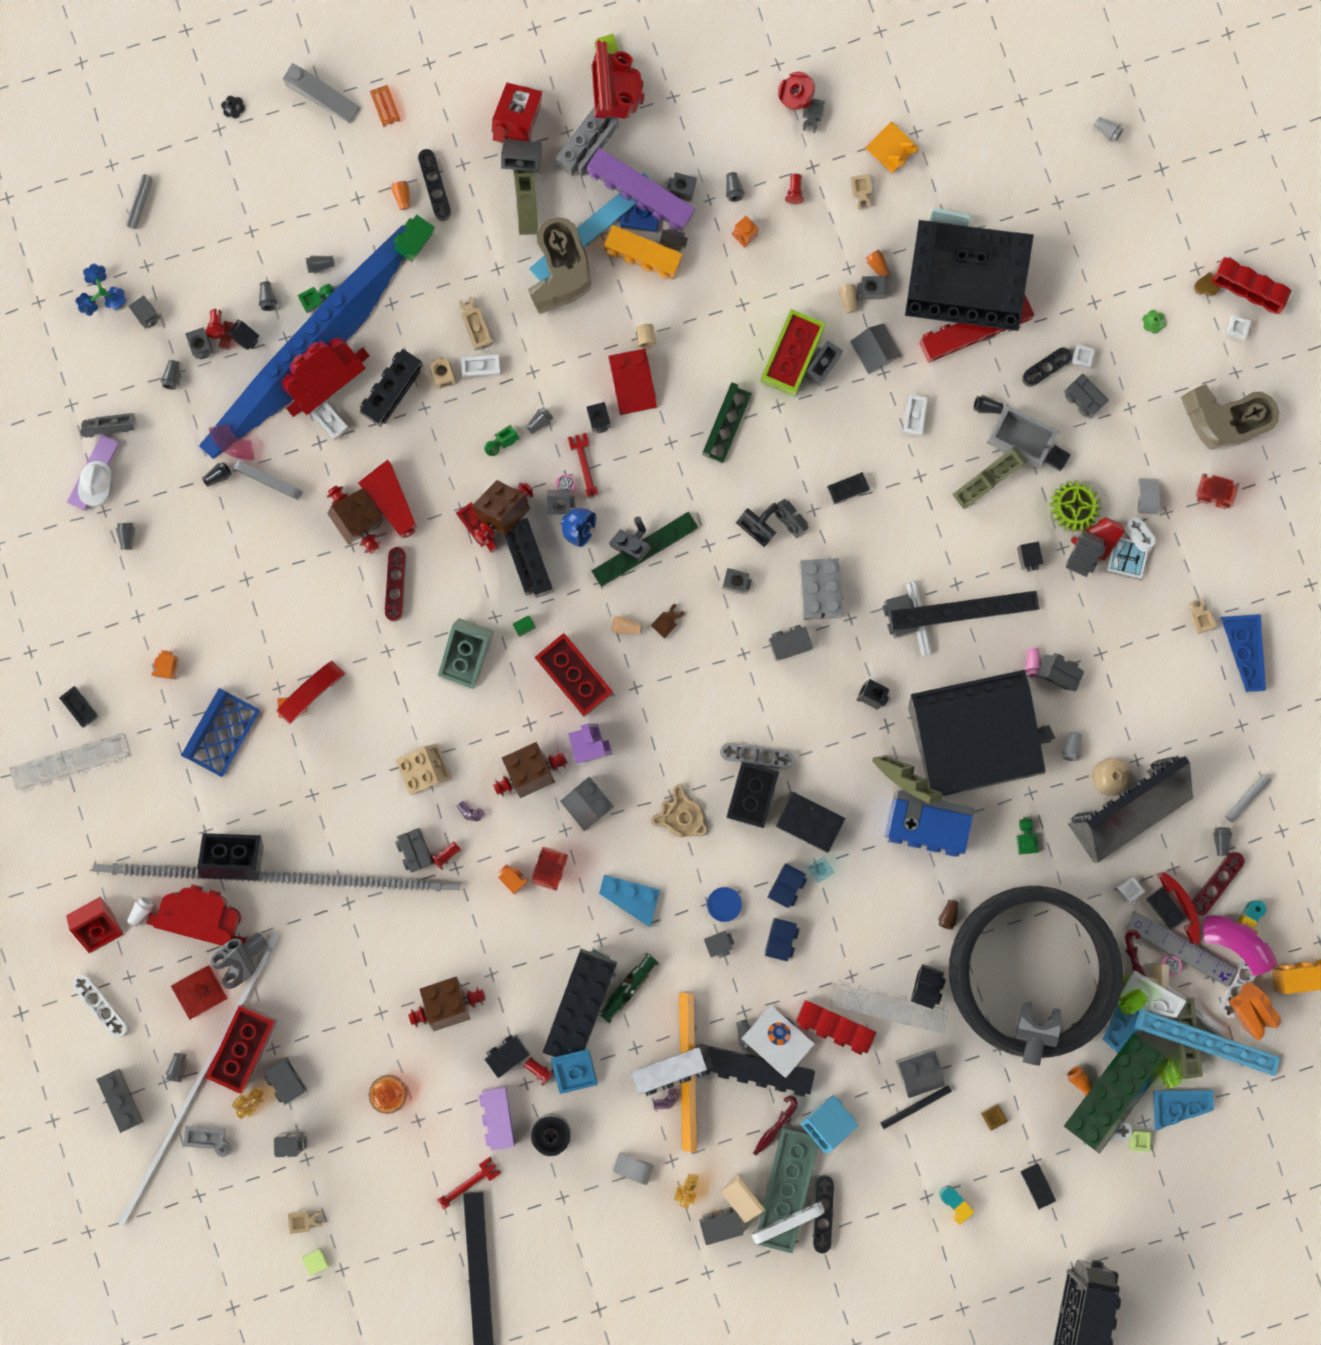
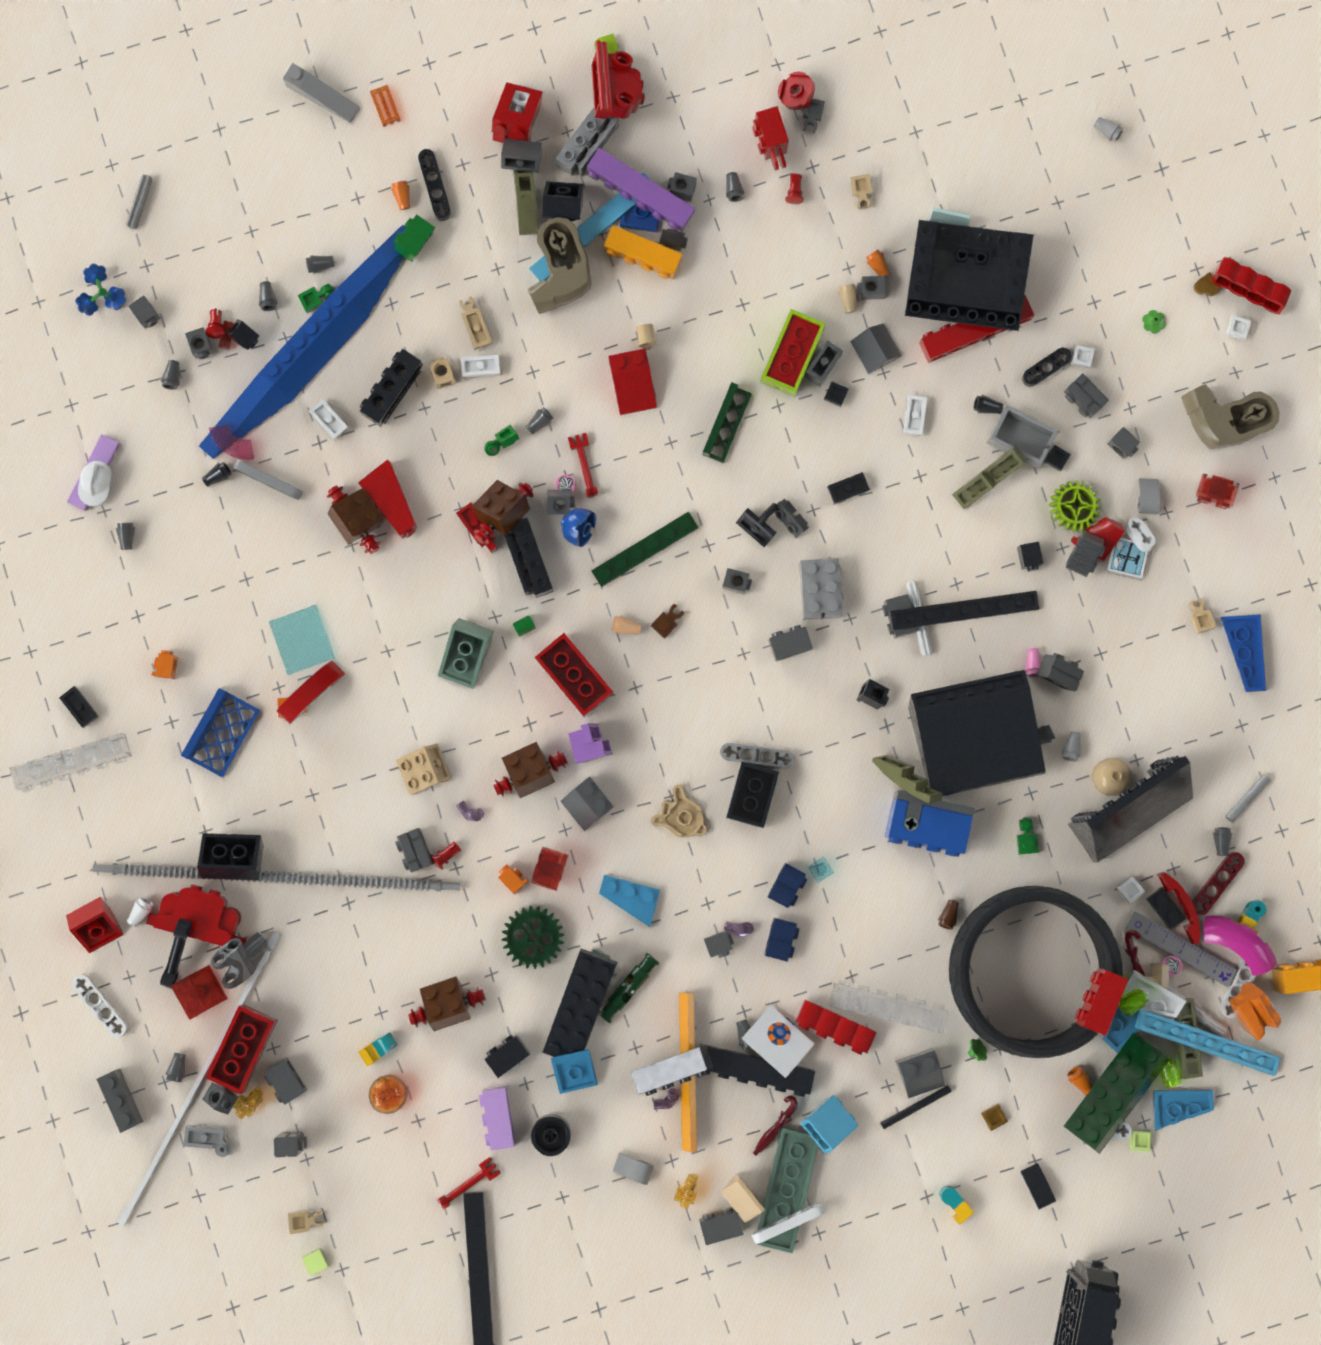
dark grey hinge [80,413,135,438] -> none
black plant [221,96,245,119] -> none
red brick [282,338,370,417] -> none
dark red beam [385,547,406,622] -> none
red pin [523,1057,554,1086] -> none
black brick [586,402,611,433] -> none
black plate [609,517,651,563] -> none
blue piece [707,887,742,922] -> none
orange brick [731,216,759,247] -> none
black brick [775,792,846,853] -> none
black beam [813,1175,834,1254] -> none
light orange plate [865,121,919,174] -> none
black brick [911,964,946,1009] -> none
dark grey connector [1015,1002,1061,1066] -> none
none -> black piece [160,918,193,989]
none -> dark grey brick [202,1082,238,1115]
none -> clear light blue piece [269,605,335,675]
none -> leg [358,1032,398,1067]
none -> dark green gear [501,906,565,969]
none -> black brick [542,181,584,221]
none -> clear purple arm [724,921,754,937]
none -> red brick [752,106,789,171]
none -> black plate [824,381,849,407]
none -> bright green plant [968,1039,987,1061]
none -> red brick [1075,968,1129,1036]
none -> dark grey brick [1107,427,1140,459]

